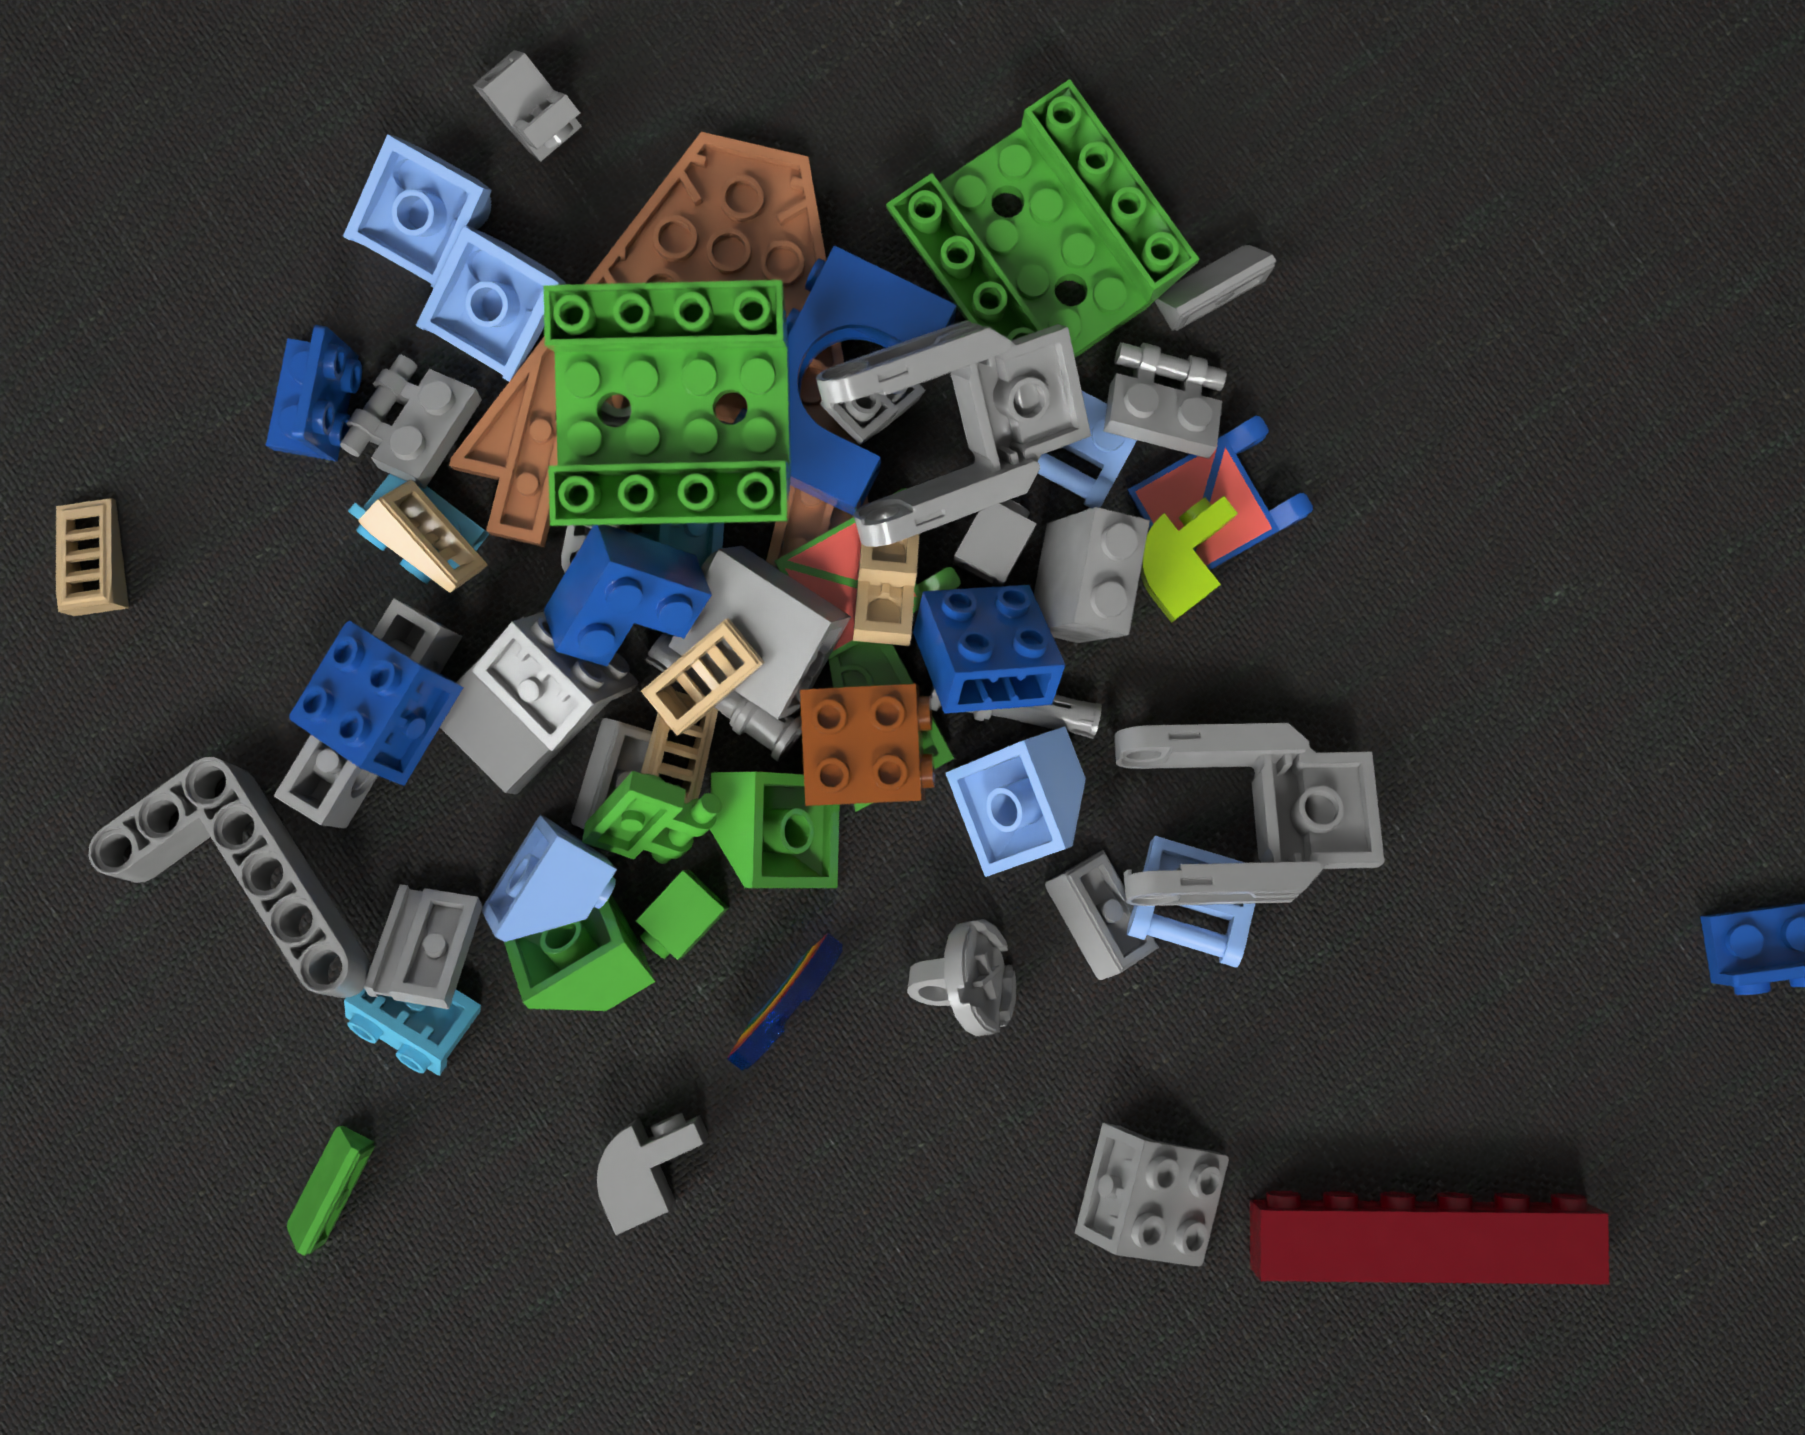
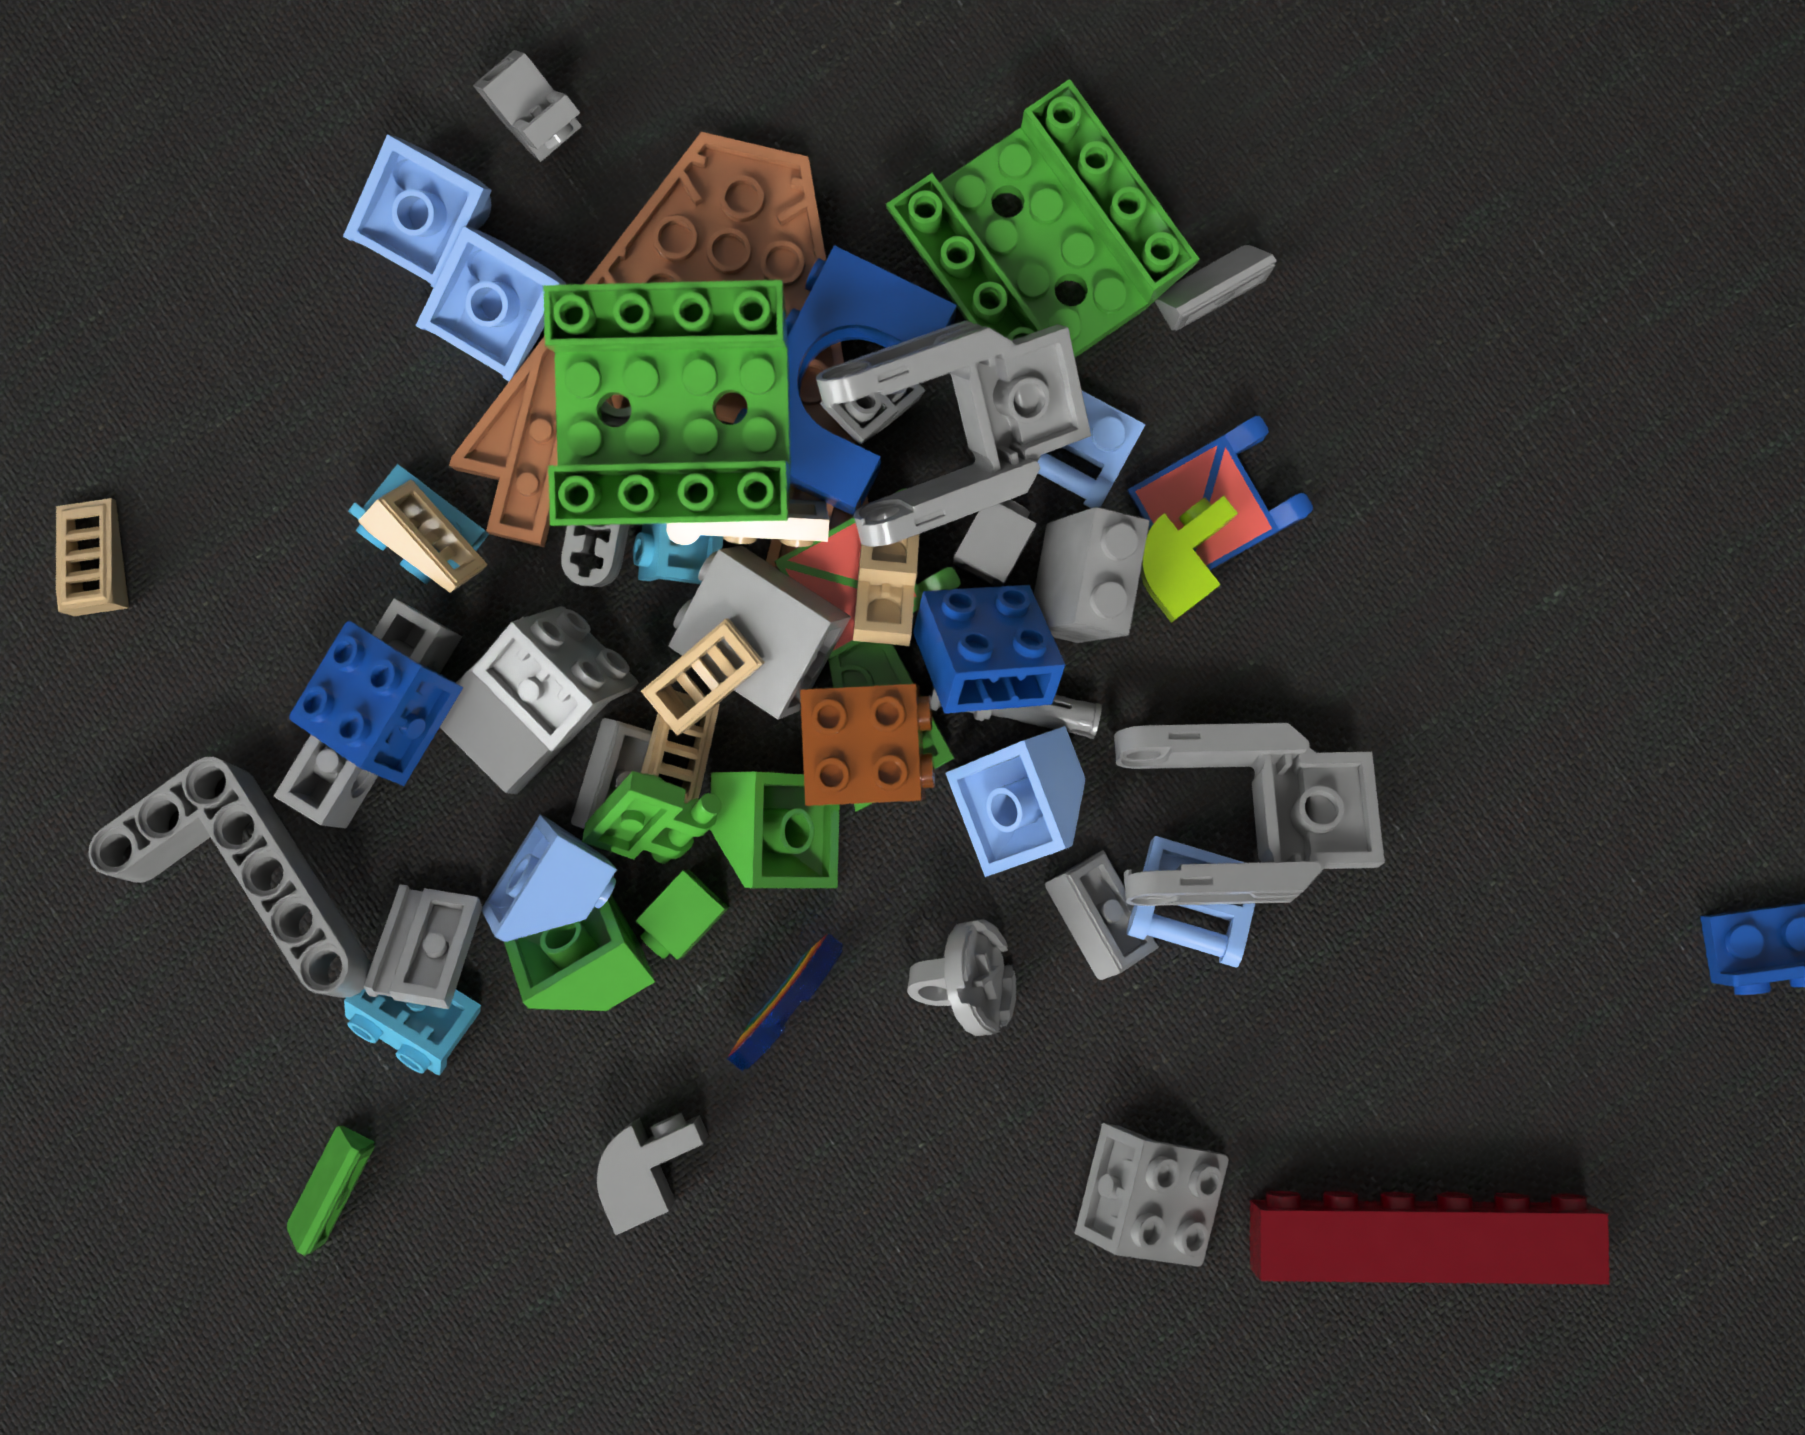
blue bracket [266,325,362,461] -> none
light grey plate [340,355,482,489] -> none
blue brick [544,525,712,666] -> none
light grey pin [646,633,802,762] -> none
light grey plate [1103,342,1227,459] -> none
none -> plate [666,499,830,547]

